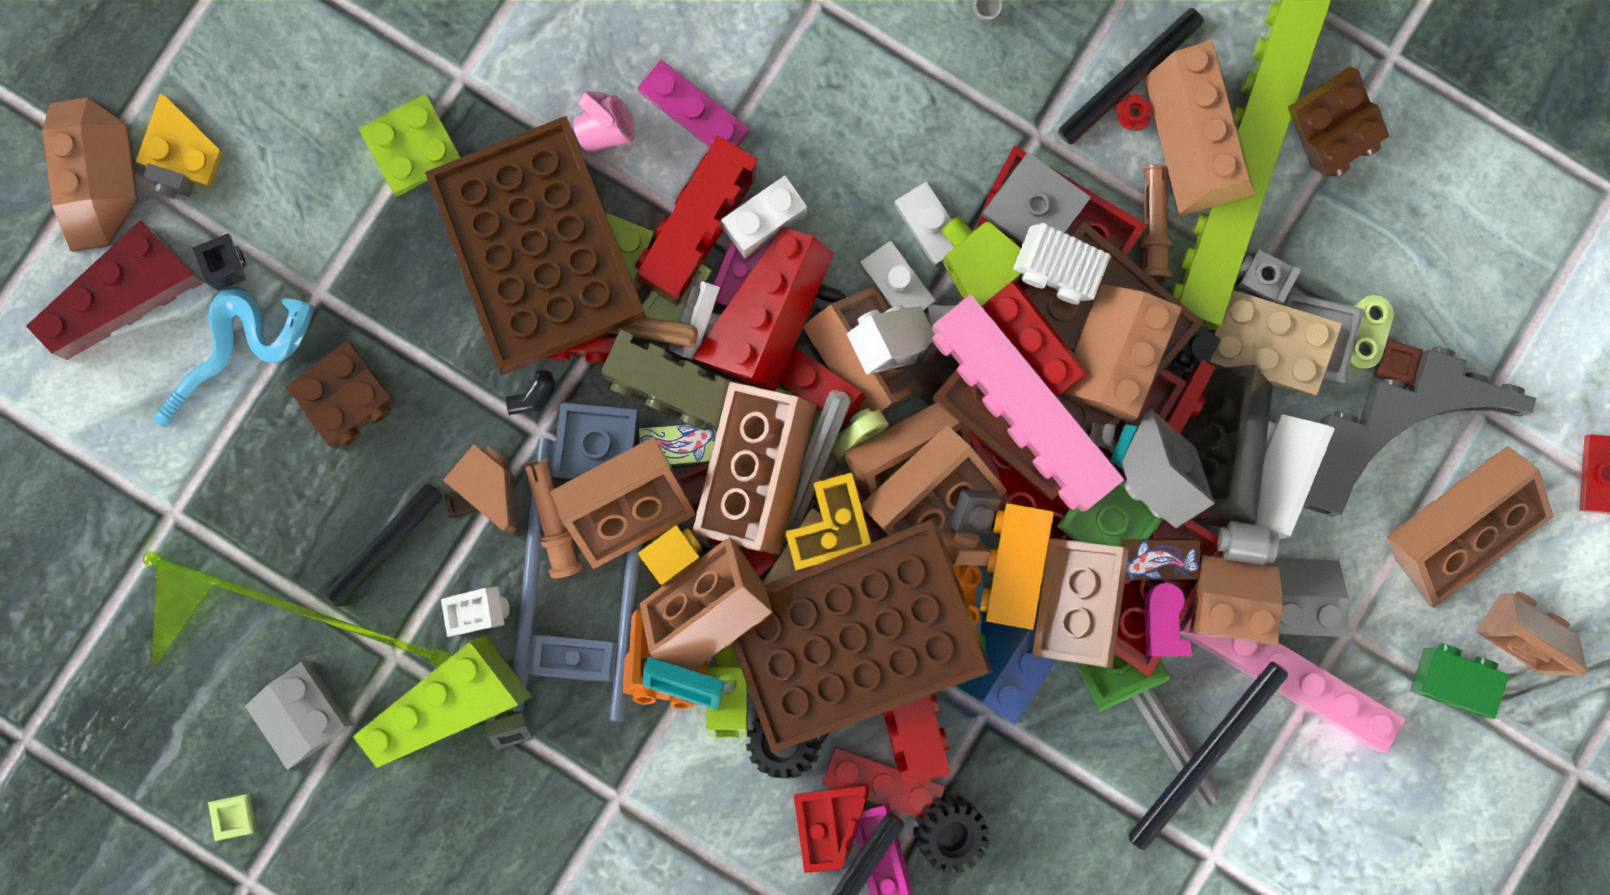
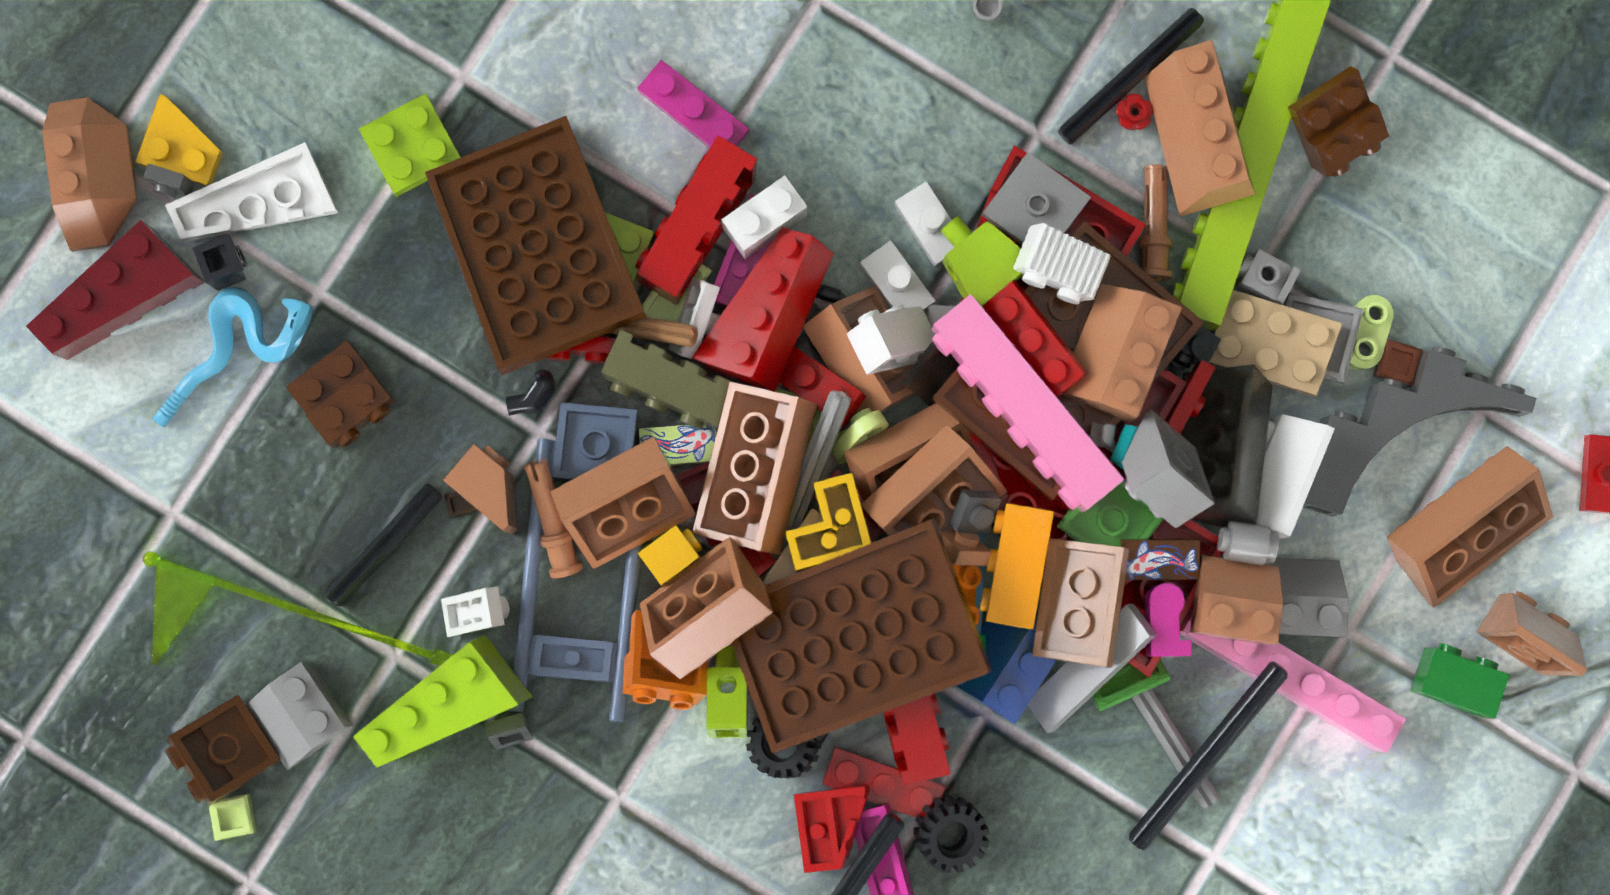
bright pink piece [573,91,635,153] -> none
teal tile [643,656,725,710] -> none
none -> white wing [165,142,339,242]
none -> reddish brown plate [165,695,280,807]
none -> light grey tile [1028,604,1157,733]

